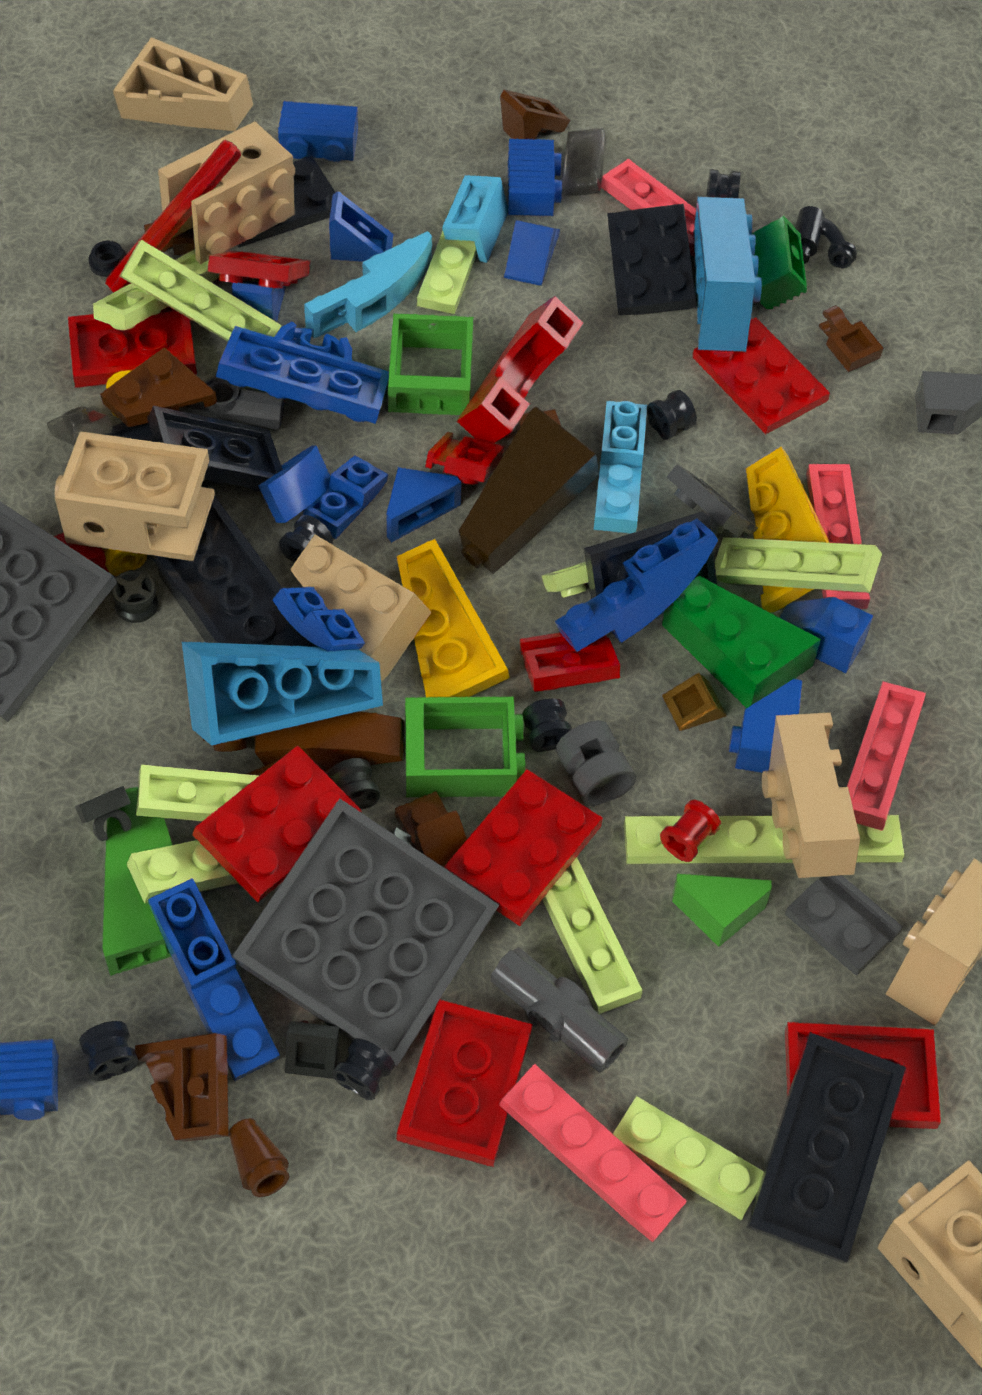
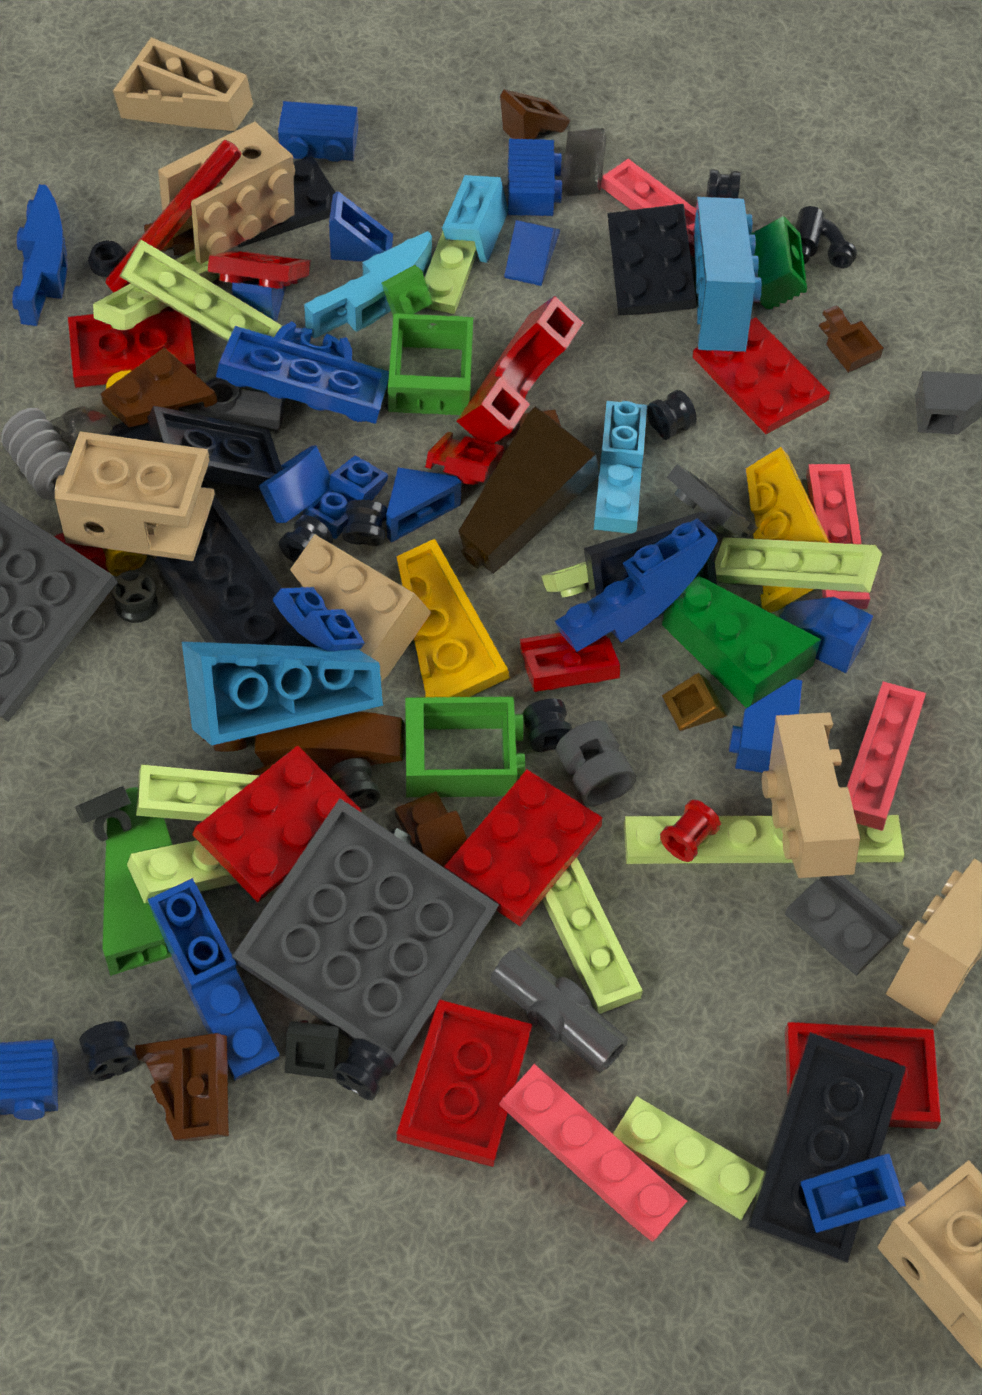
reddish brown cone [229,1118,290,1197] -> none
bright green slope [672,874,772,947] -> none
none -> light grey piece [1,408,72,500]
none -> blue slope [12,184,67,326]
none -> black wheel [342,500,388,546]
none -> bright green tile [381,265,433,315]
none -> blue slope [801,1154,906,1233]

